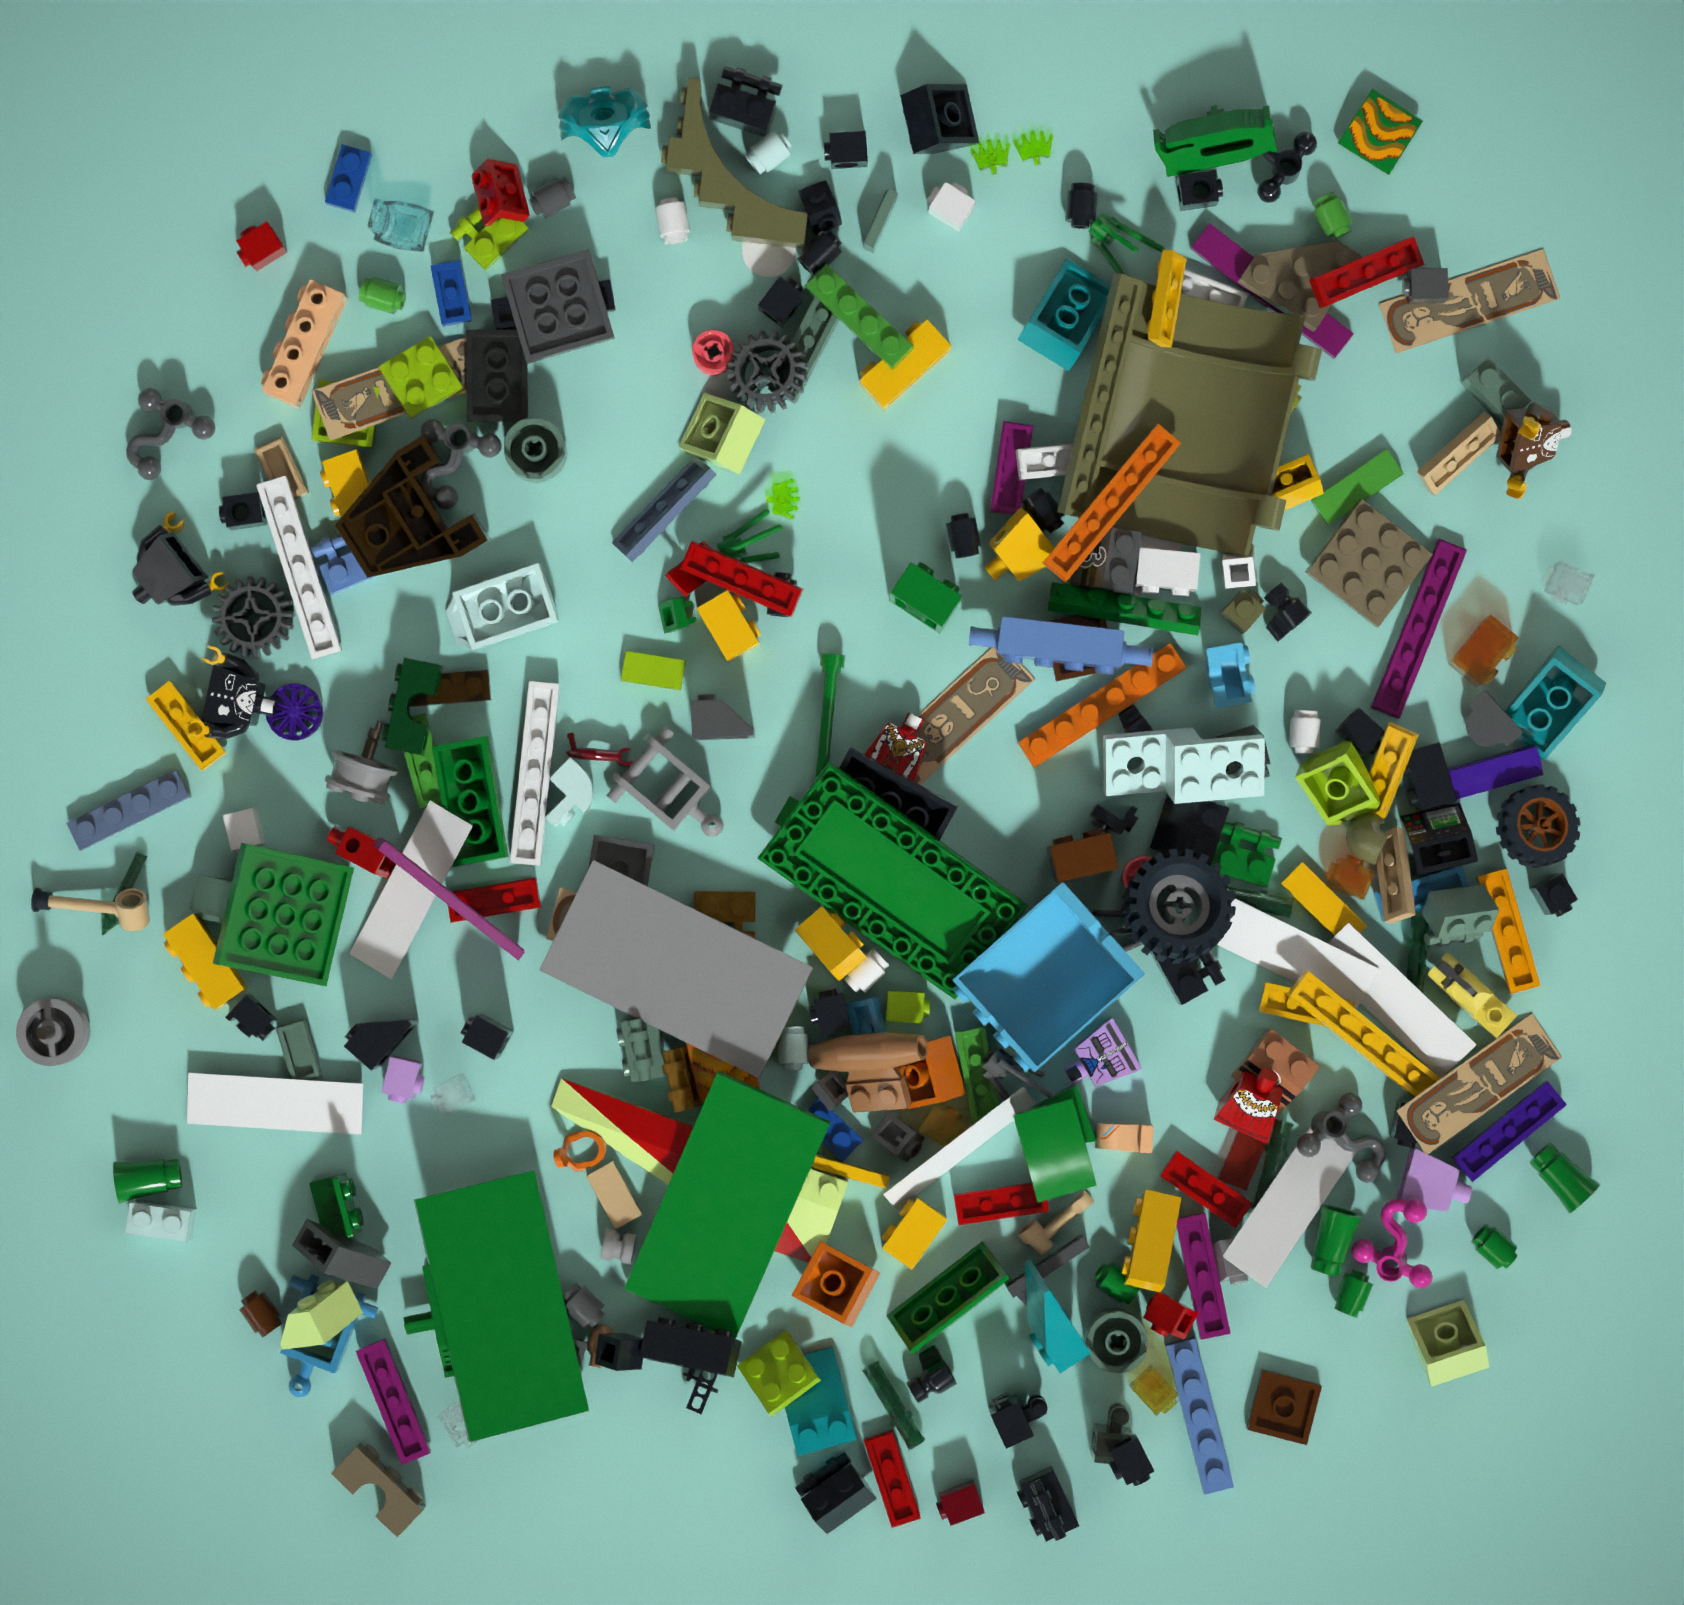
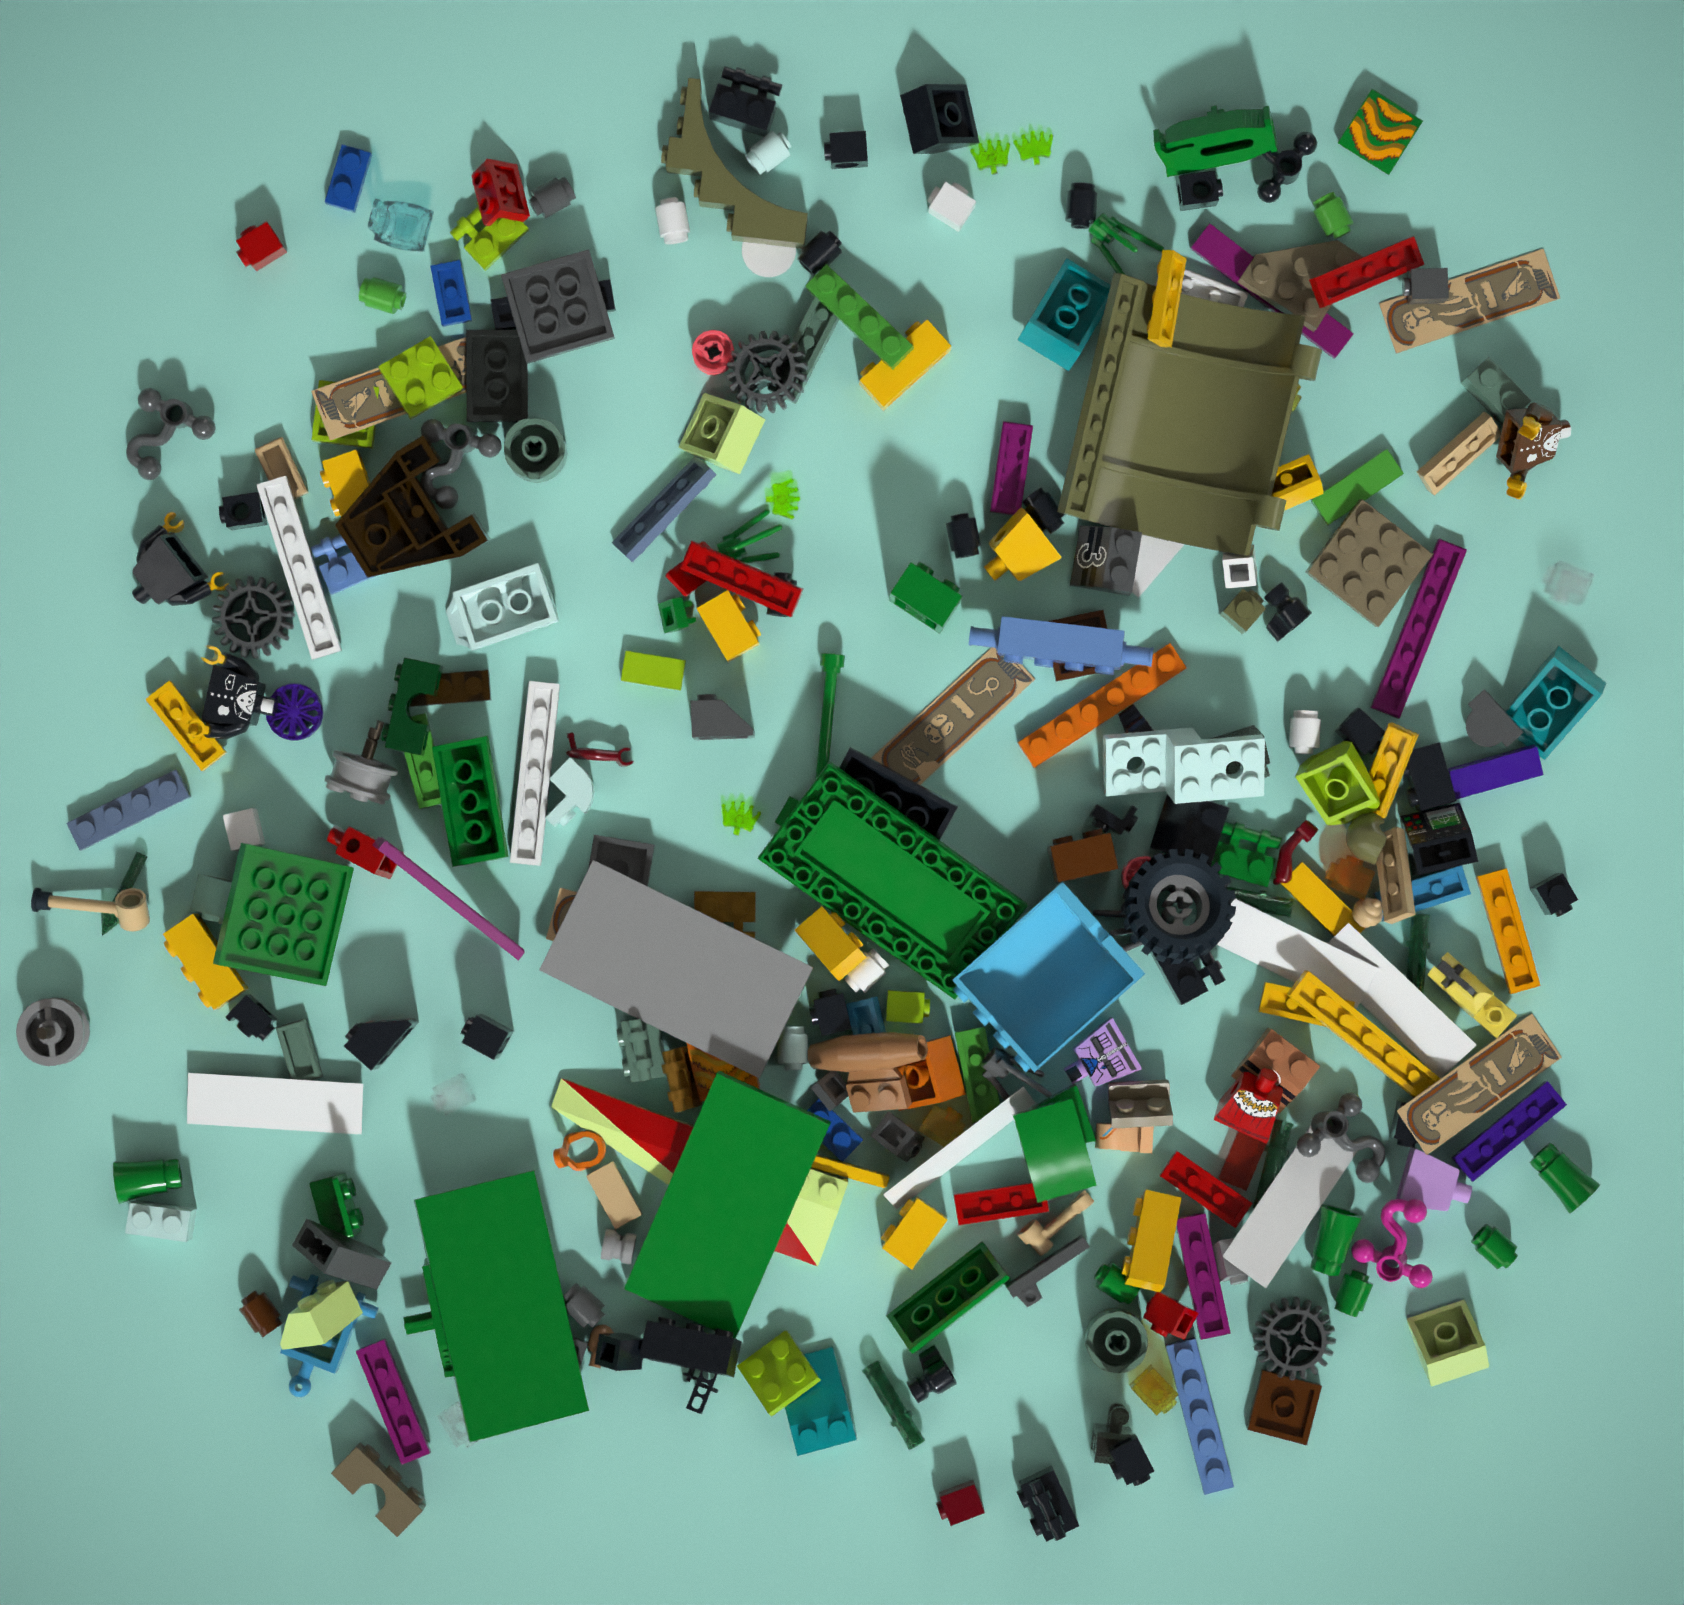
light nougat brick [261,279,348,409] -> none
white sticker [349,801,473,980] -> none
lavender brick [381,1056,425,1103] -> none
red tile [448,878,542,923] -> none
teal piece [558,86,651,158] -> none
light grey piece [606,726,724,837] -> none
black brick [758,277,804,328] -> none
orange slope [791,1241,880,1327] -> none
black brick [795,1451,877,1534] -> none
black bracket [798,180,842,235] -> none
sand green tile [863,188,898,253] -> none
red tile [863,1430,921,1528] -> none
torso [864,712,927,782] -> none
black brick [988,1393,1048,1449] -> none
white tile [1015,443,1073,480] -> none
teal slope [1025,1259,1091,1373] -> none
orange plate [1042,424,1181,583] -> none
green plate [1048,582,1202,636] -> none
white brick [1134,548,1201,597] -> none
medium azure cylinder [1205,642,1255,708] -> none
sand green brick [1422,884,1499,947] -> none
clear orange brick [1448,615,1519,687] -> none
black wheel [1496,784,1581,868] -> none
none -> clear neon green piece [721,801,761,836]
none -> dark tan bracket [1108,1080,1173,1129]
none -> dark grey gear [1252,1296,1336,1380]
none -> dark red piece [1273,820,1318,885]
none -> tan plate [1352,897,1383,928]

